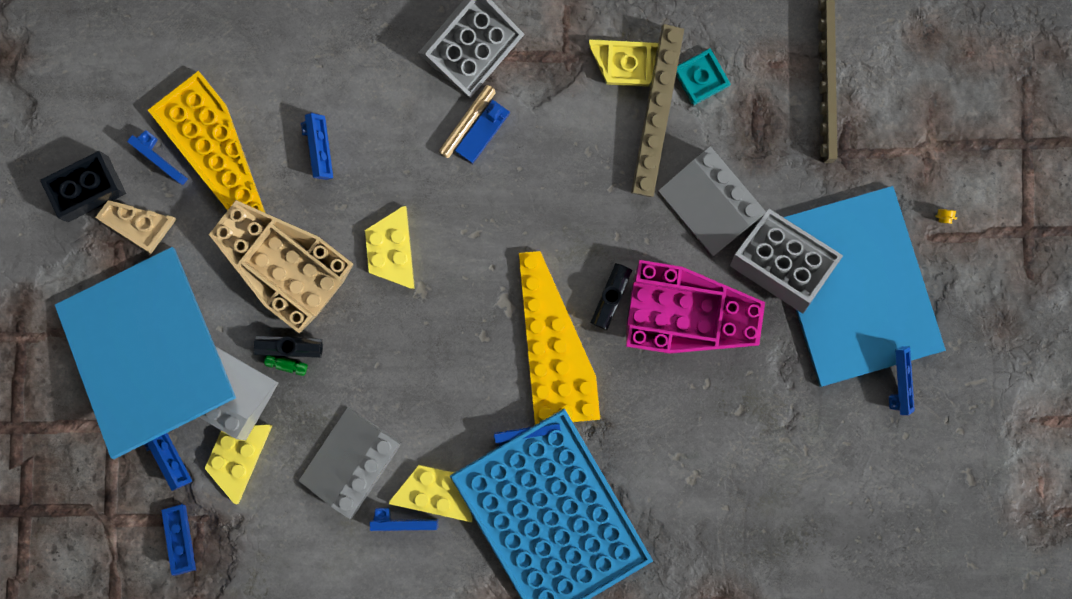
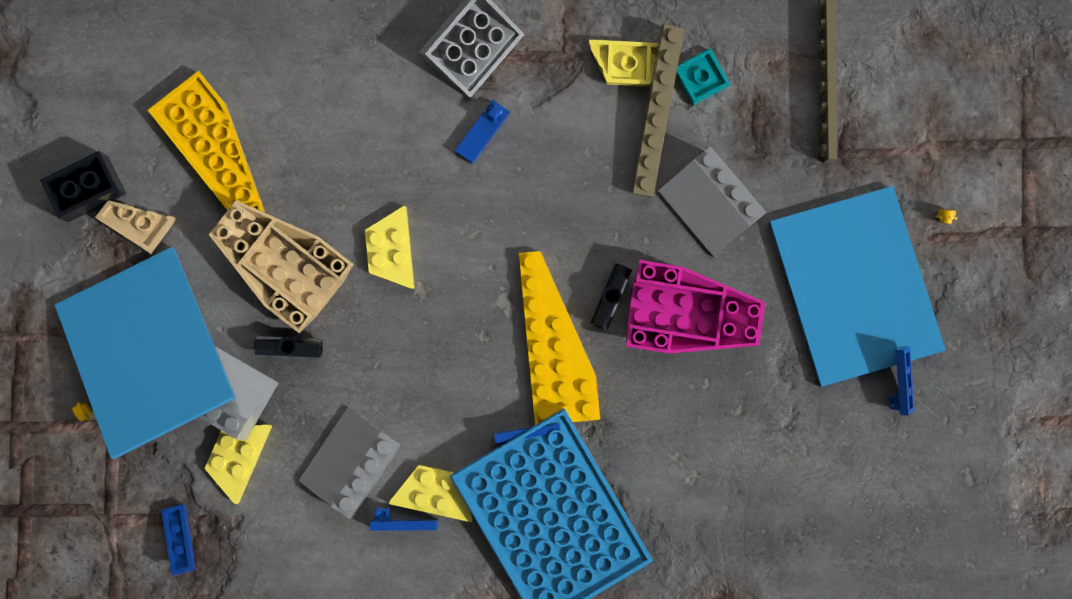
blue hinge [127,130,188,185] -> none
blue hinge [144,433,192,491] -> none
green axle [264,355,308,376] -> none
blue hinge [301,113,333,180] -> none
tan axle [439,85,496,158] -> none
light grey slope [730,209,843,314] -> none
none -> yellow plate [72,402,93,422]

